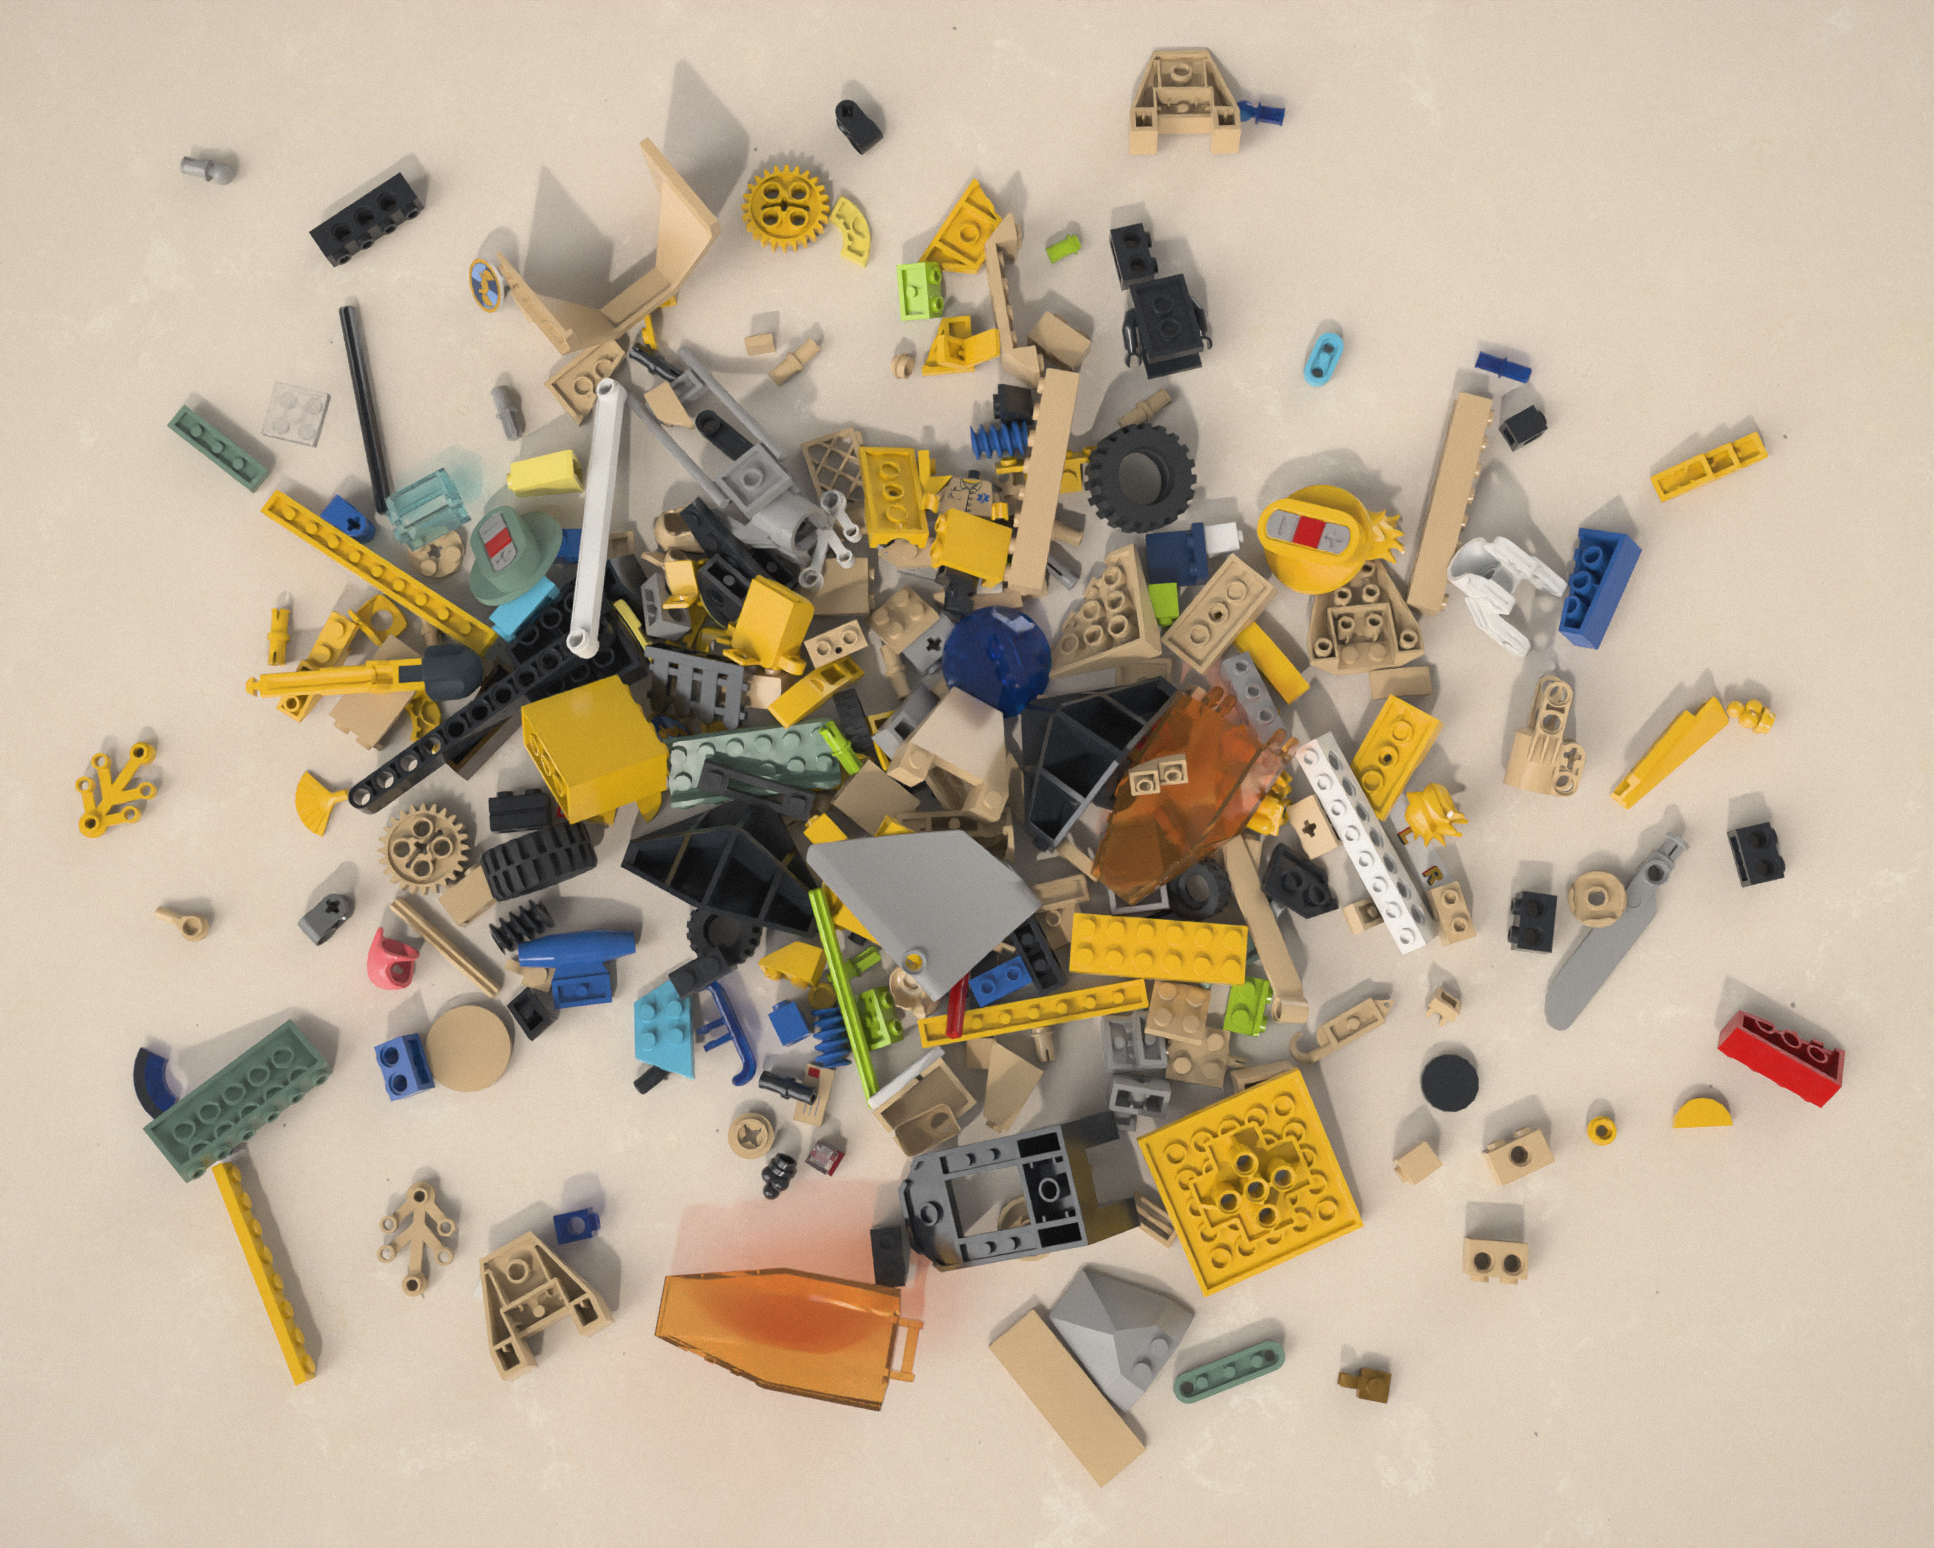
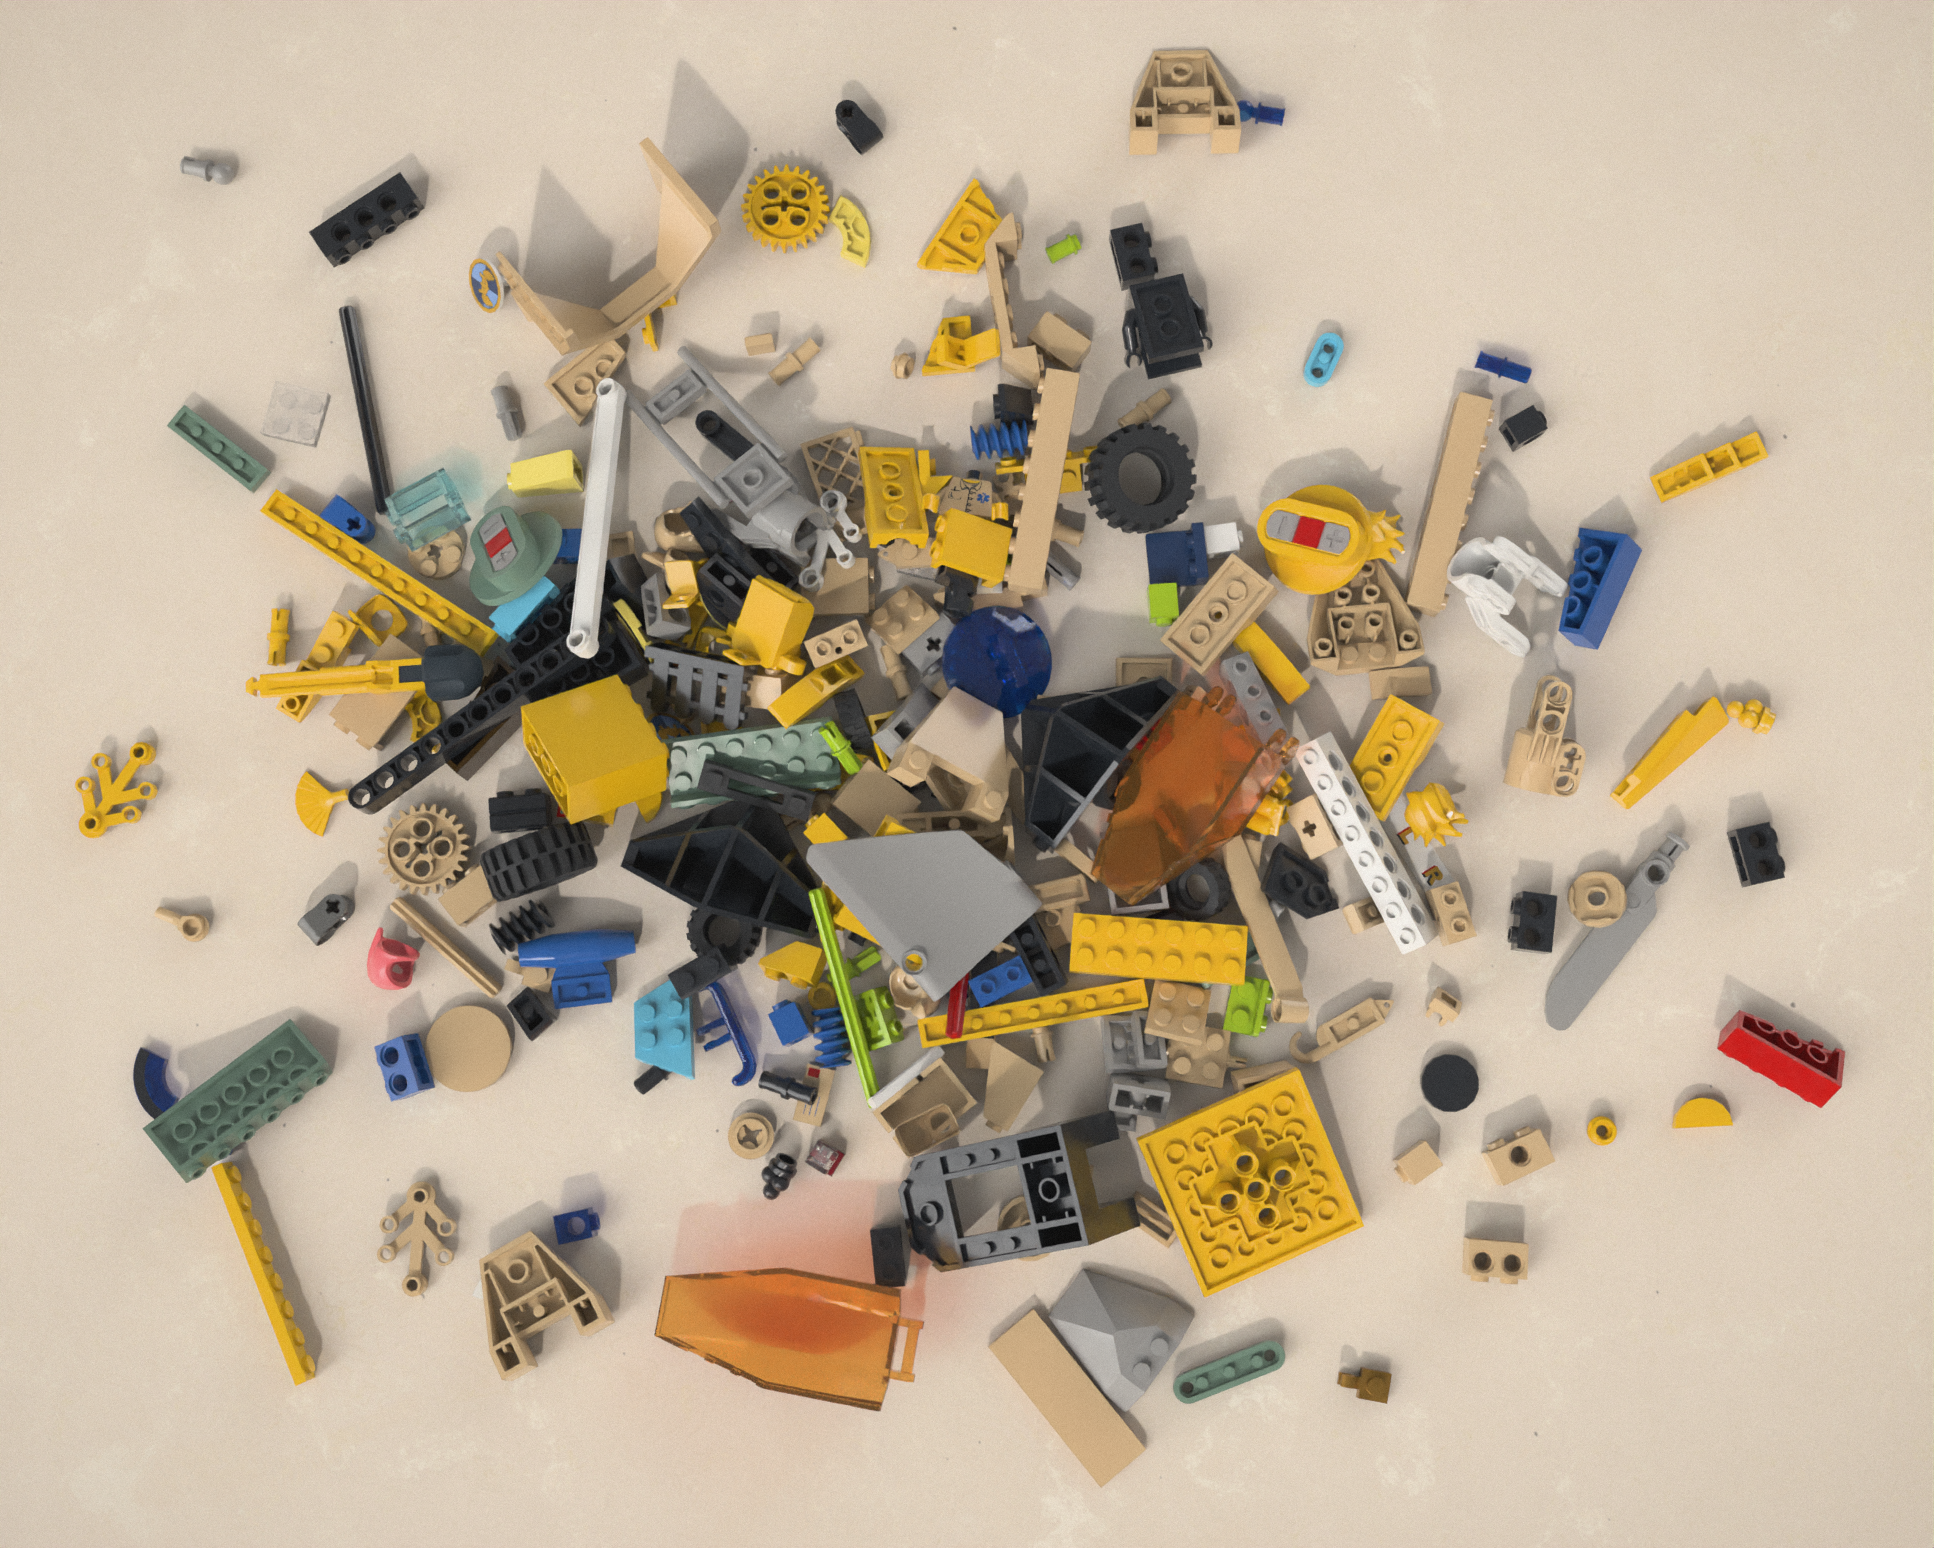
black pin [629,342,684,383] -> none
tan slope [643,381,696,430] -> none
lime bracket [896,262,944,321] -> none
tan slope [1045,544,1162,680] -> none
tan slope [1129,753,1188,796] -> none

